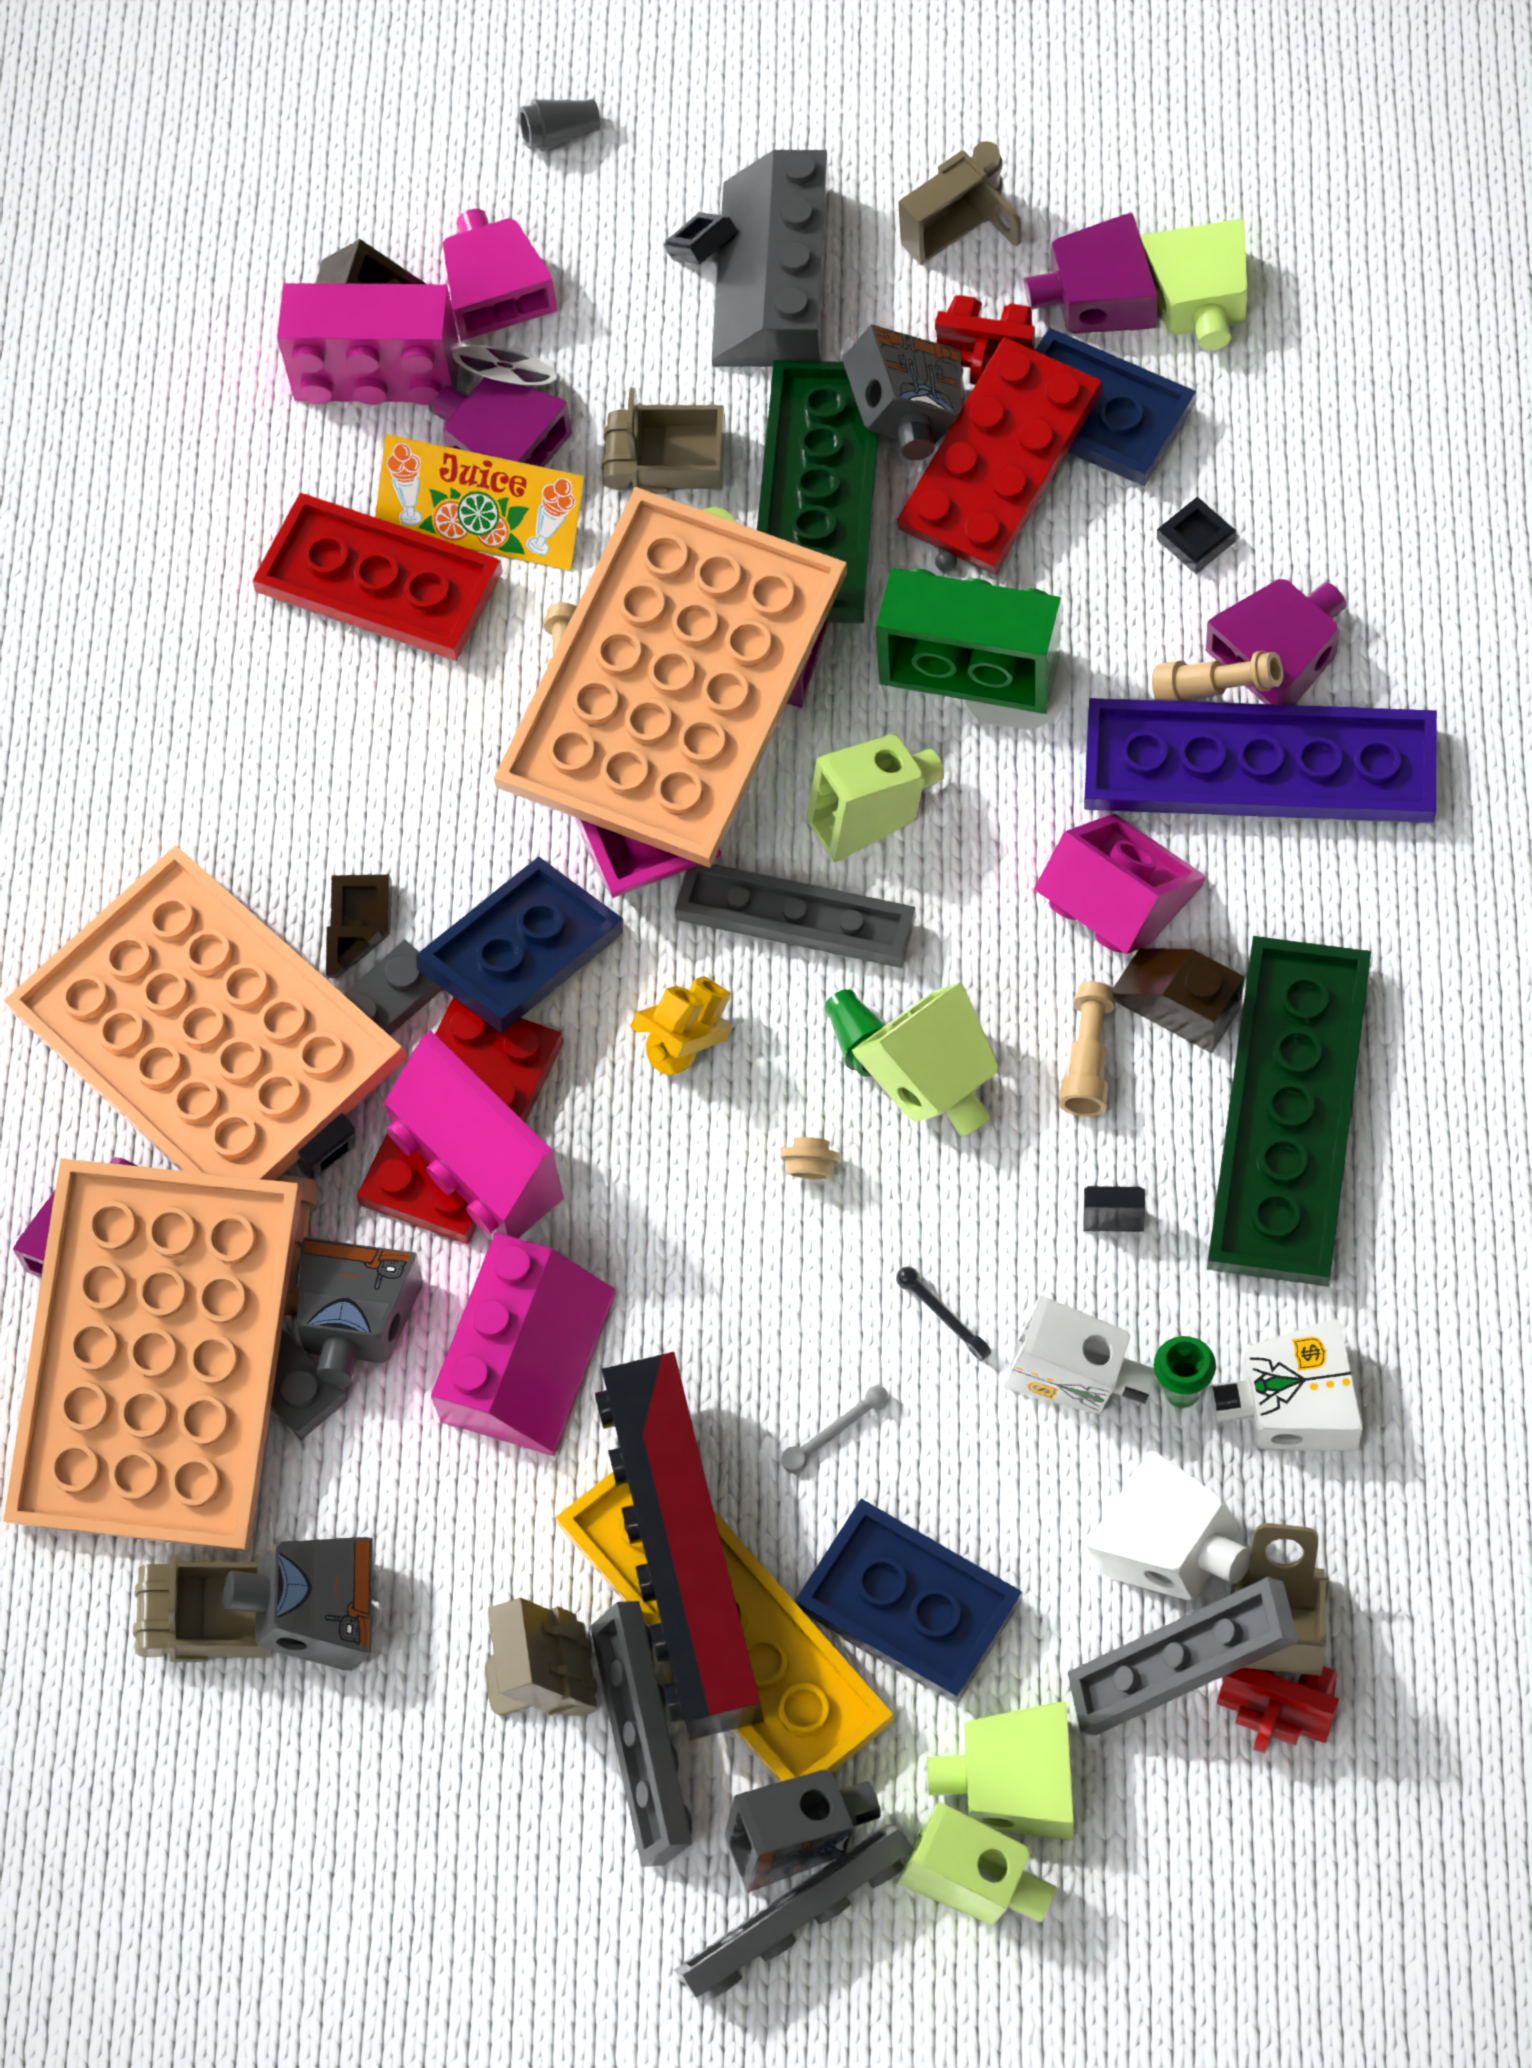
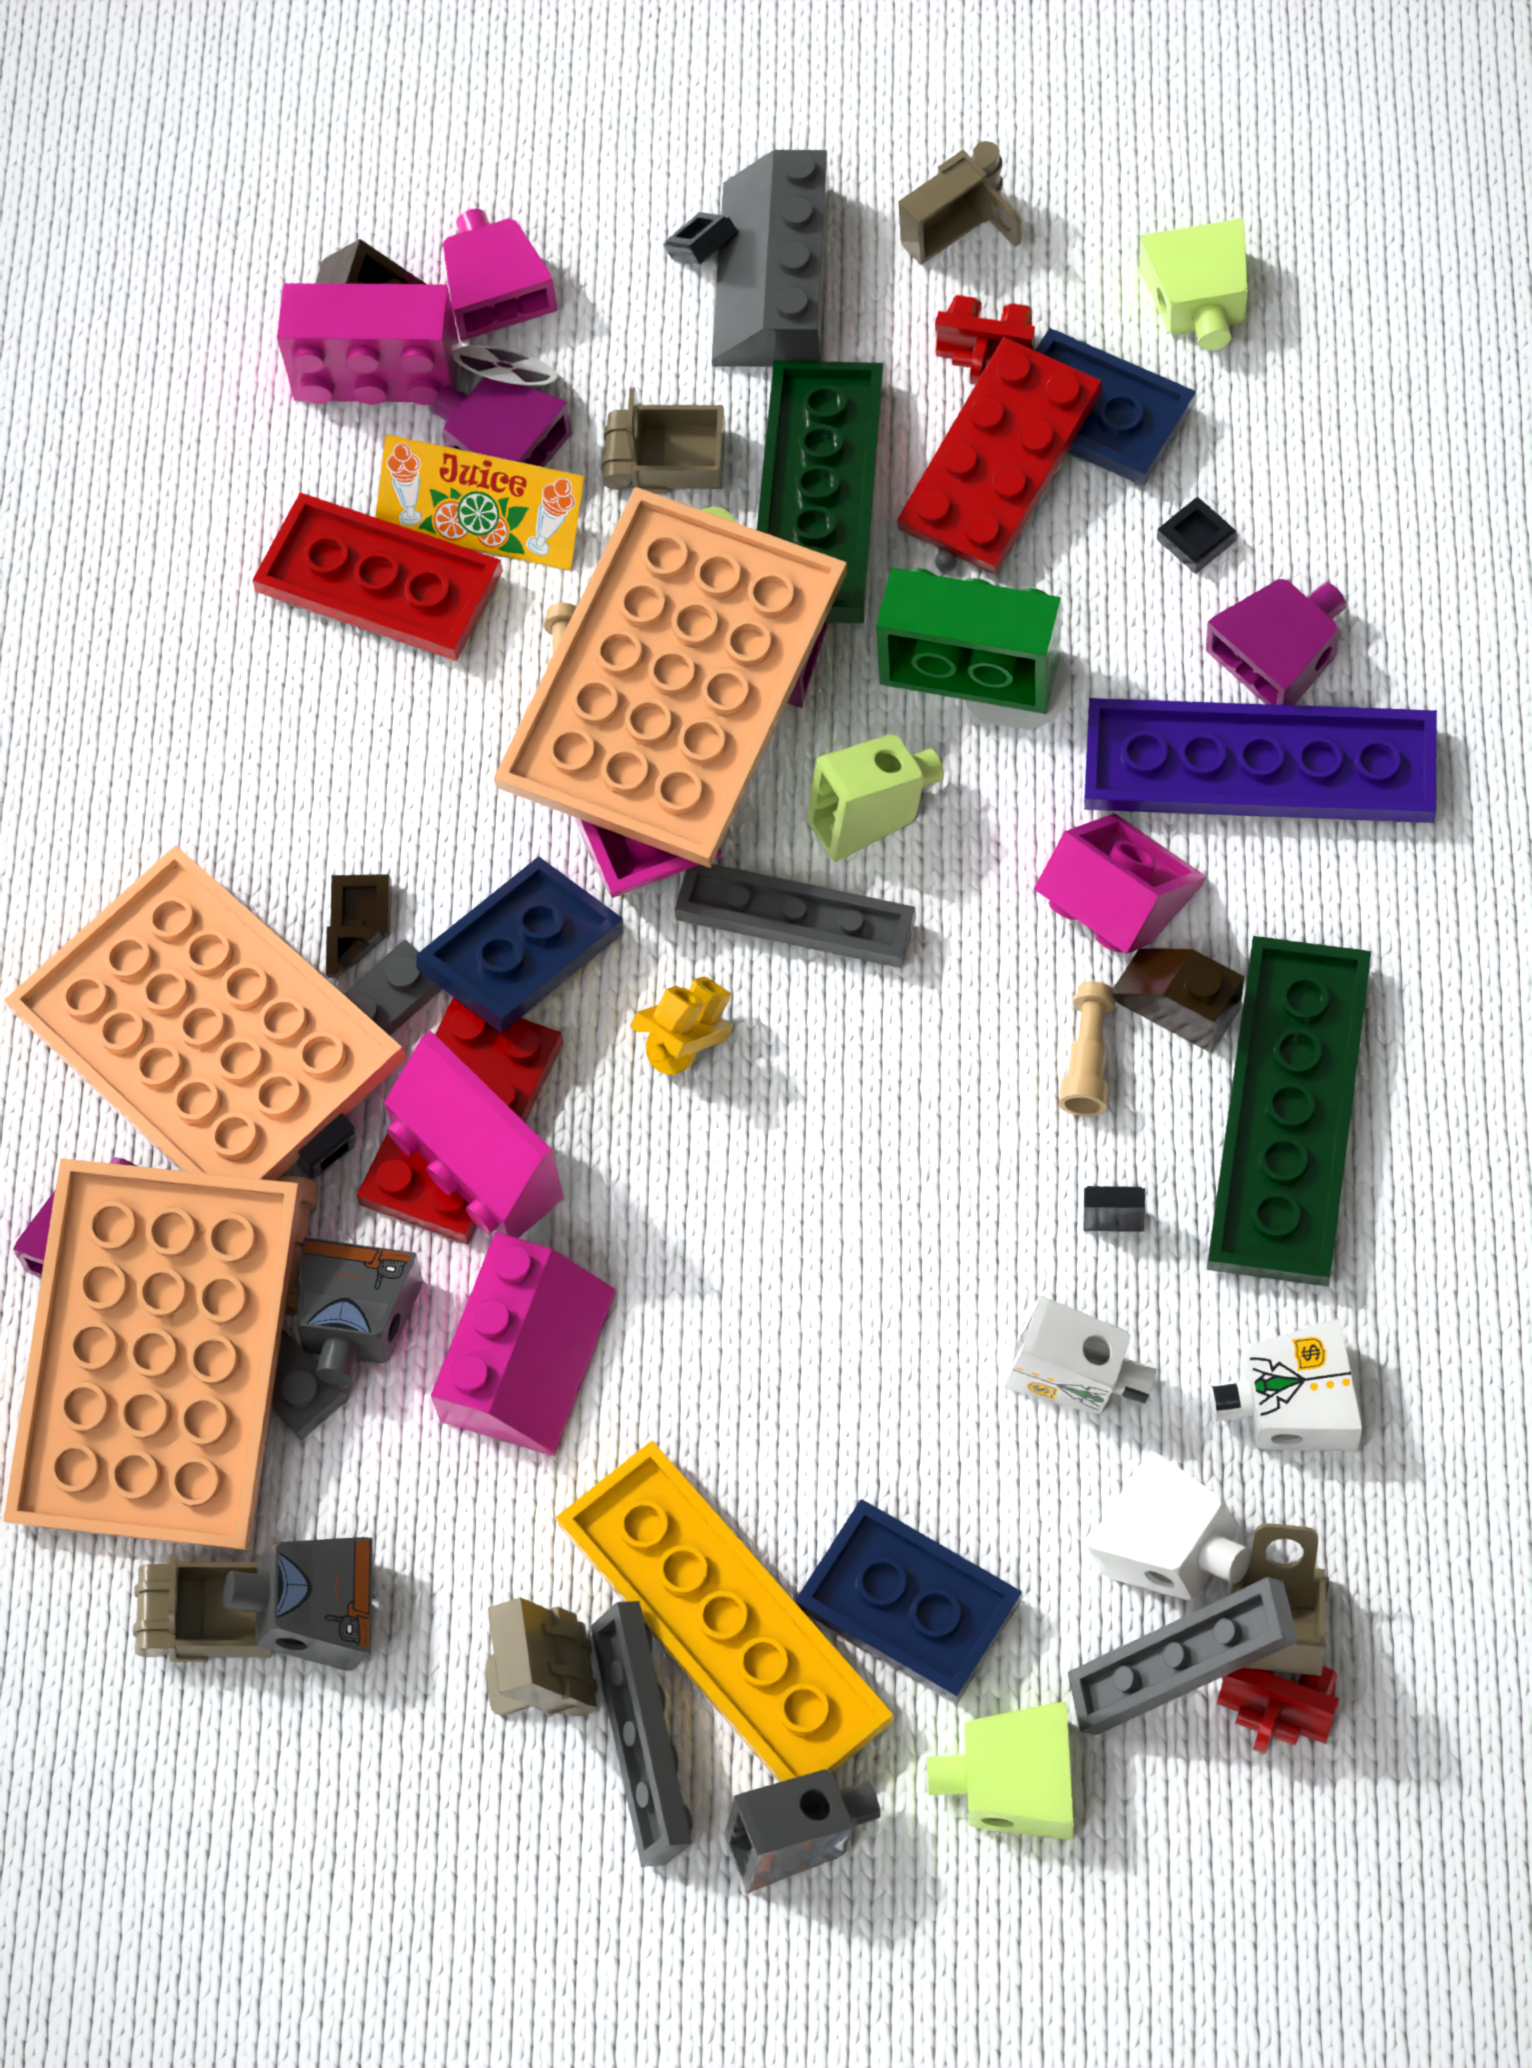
dark grey cone [519,98,601,152] -> none
brick [595,1351,764,1740] -> none
dark grey plate [674,1824,914,1999] -> none
tan plate [780,1137,841,1180] -> none
light grey hinge [781,1385,889,1474] -> none
green cone [824,989,887,1077] -> none
dark grey torso [843,324,961,460] -> none
yellowish green torso [852,982,998,1137] -> none
black hinge [896,1266,992,1361] -> none
yellowish green torso [897,1801,1057,1924] -> none
magenta torso [1024,212,1158,334] -> none
tan piece [1152,651,1283,702] -> none
green cone [1153,1336,1216,1408] -> none

